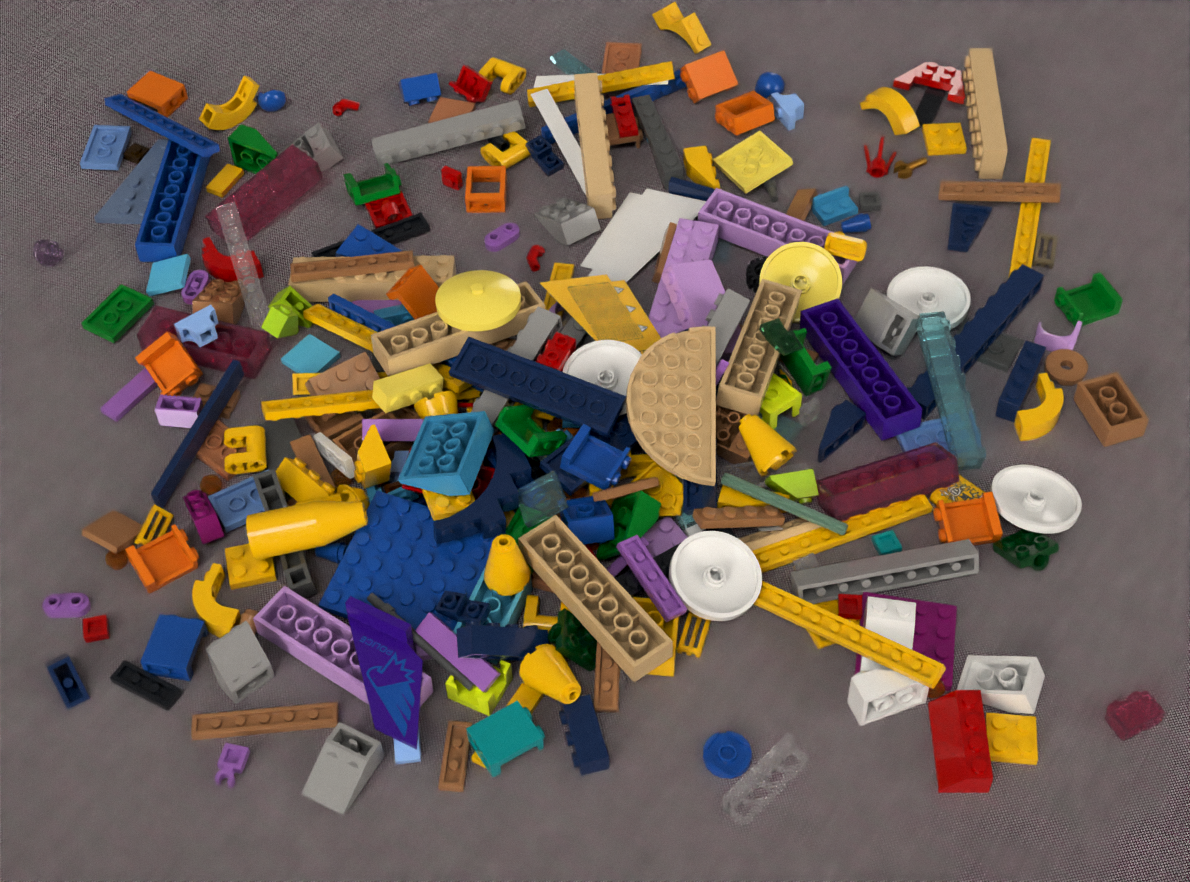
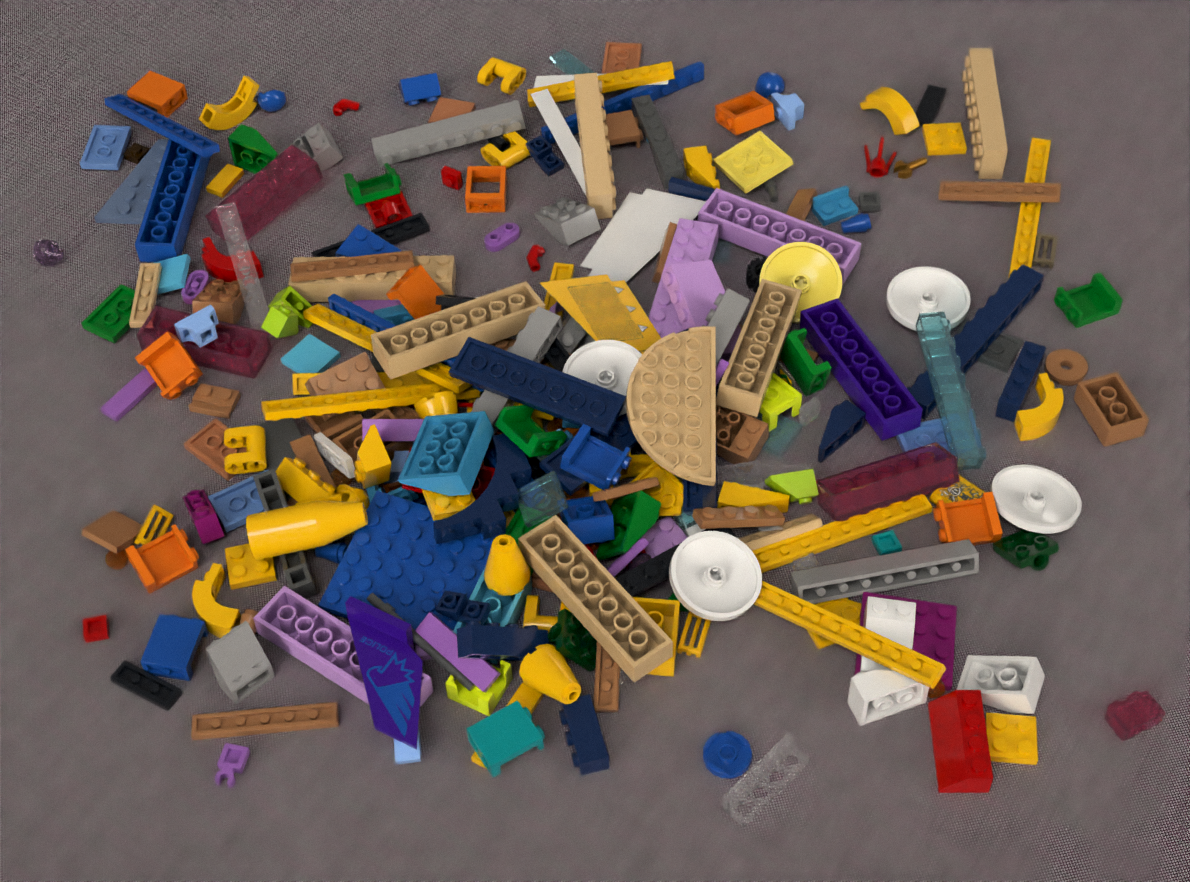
medium lavender plate [42,593,91,618] -> none
dark blue slope [44,652,90,709] -> none
dark blue tile [150,360,245,508] -> none
medium lavender brick [155,394,204,428] -> none
clear orange plate [200,474,222,494] -> none
light grey slope [301,722,384,816] -> none
light yellow brick [372,363,444,413] -> none
light yellow dish [435,270,521,331] -> none
medium nougat tile [438,721,473,792] -> none
red bracket [449,65,493,103] -> none
red brick [536,332,576,372] -> none
red plate [610,94,638,138] -> none
medium lavender tile [616,535,688,622] -> none
yellow arch [652,2,712,54] -> none
orange panel [680,50,738,104] -> none
sand green axle [721,473,848,535] -> none
yellow cone [738,414,797,477] -> none
clear green slope [759,318,803,356] -> none
yellow piece [824,231,867,261] -> none
red plate [838,594,862,620] -> none
light grey slope [855,288,923,356] -> none
wing [893,62,965,104] -> none
dark blue wing [947,203,993,252] -> none
lavender helmet [1034,321,1083,352] -> none
none -> tan tile [129,263,162,328]

